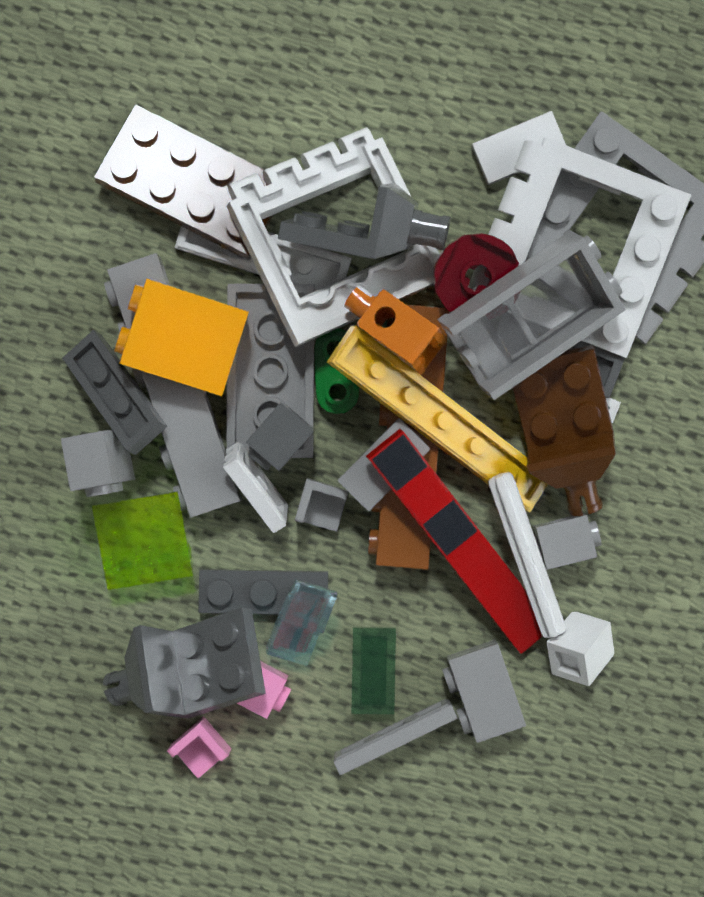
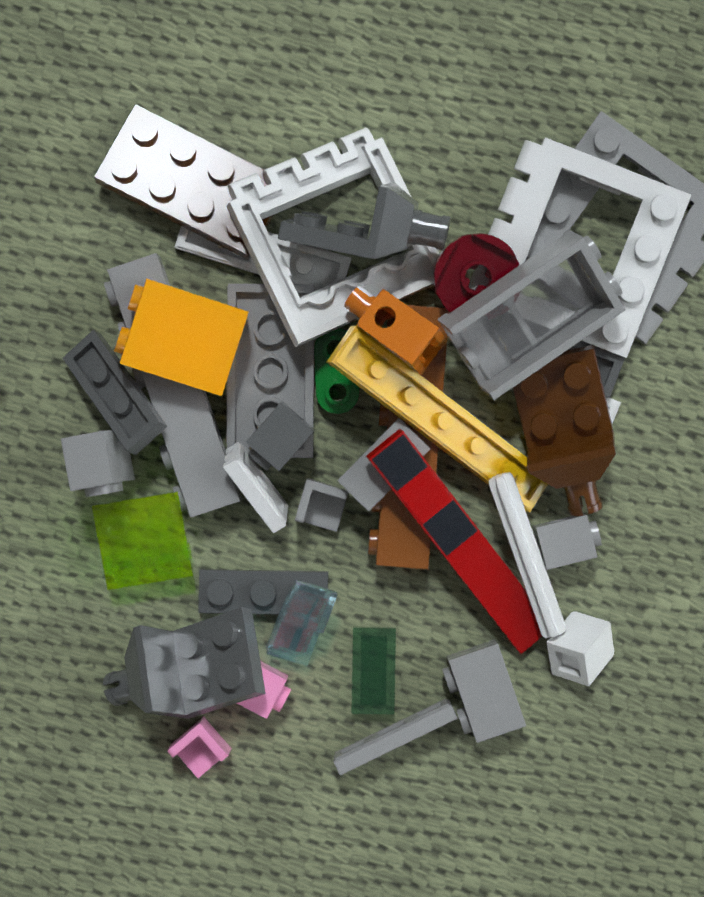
white tile [471,111,566,185] -> none

